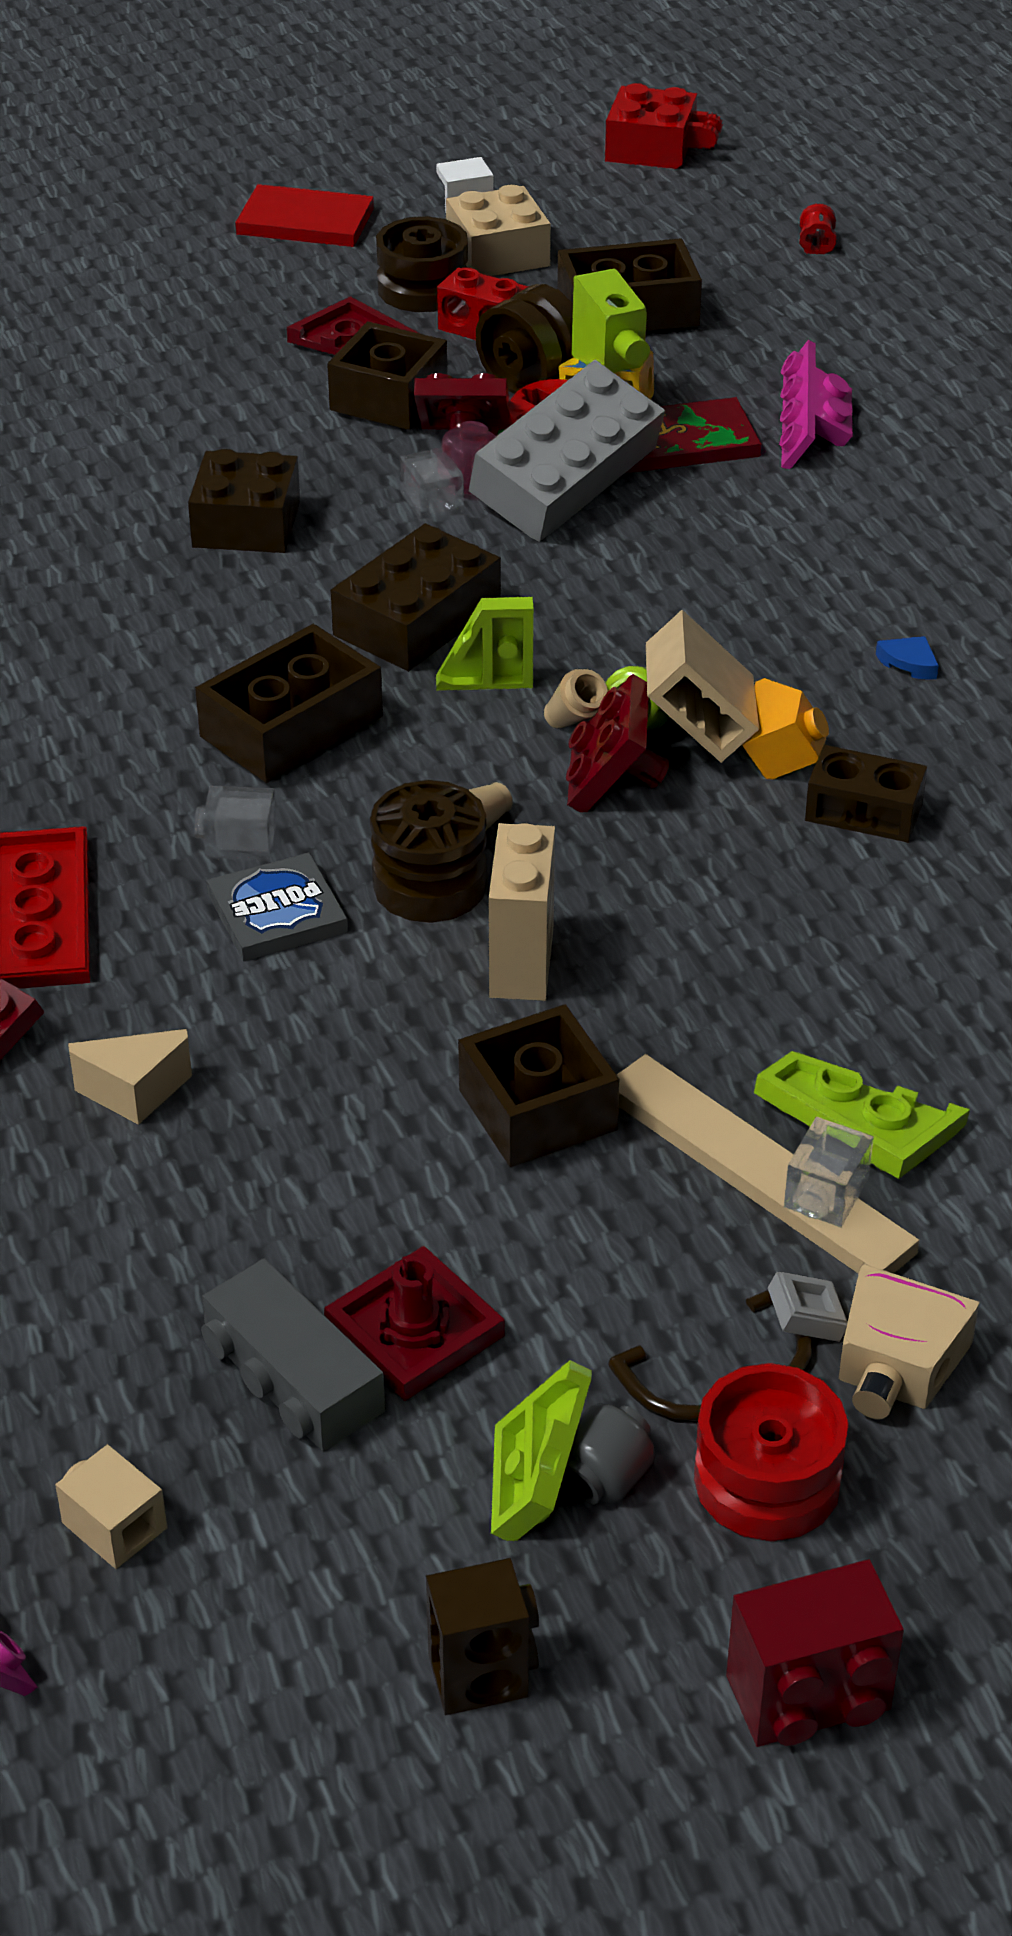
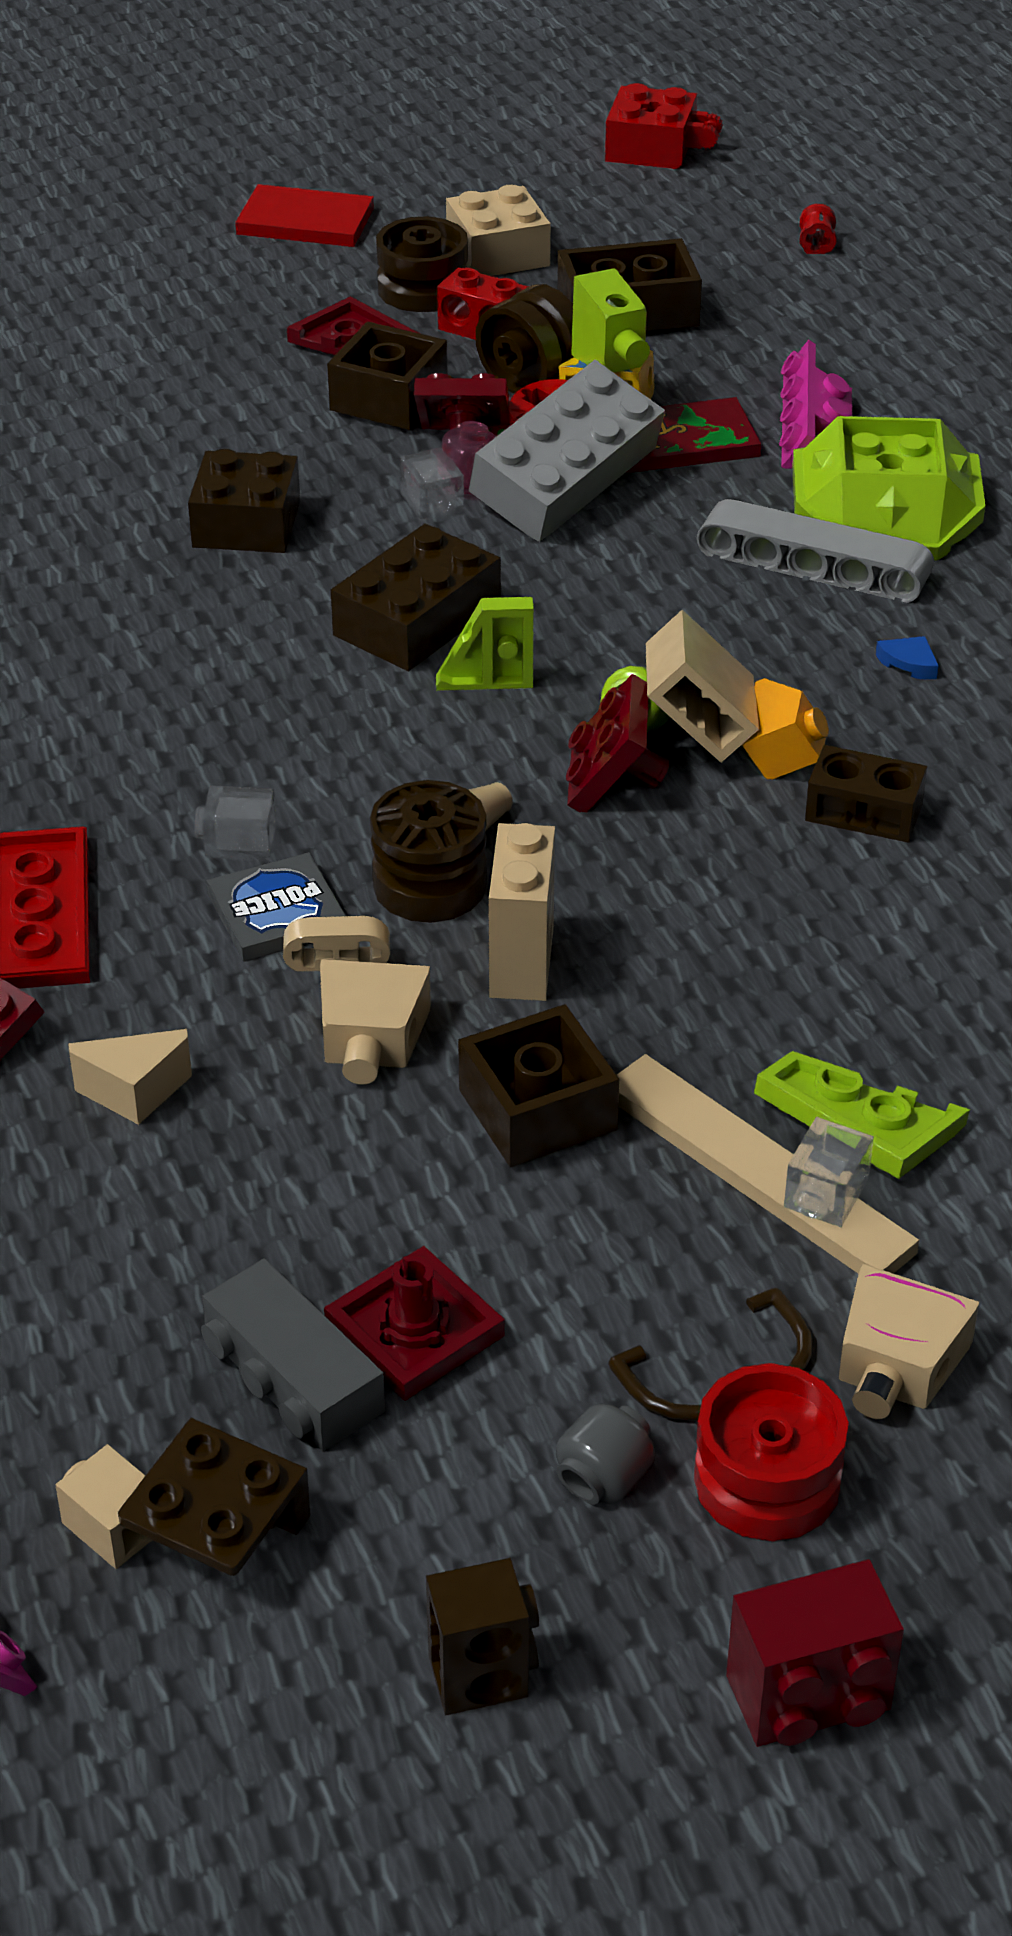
dark brown brick [195,623,383,783] -> none
white panel [436,157,493,213] -> none
lime wing [491,1360,592,1541] -> none
tan cone [544,669,608,728] -> none
light grey tile [768,1272,847,1342] -> none
none -> dark brown bracket [118,1417,311,1576]
none -> tan beam [283,916,390,971]
none -> tan torso [320,959,431,1085]
none -> light grey beam [696,499,934,603]
none -> lime piece [792,416,985,561]

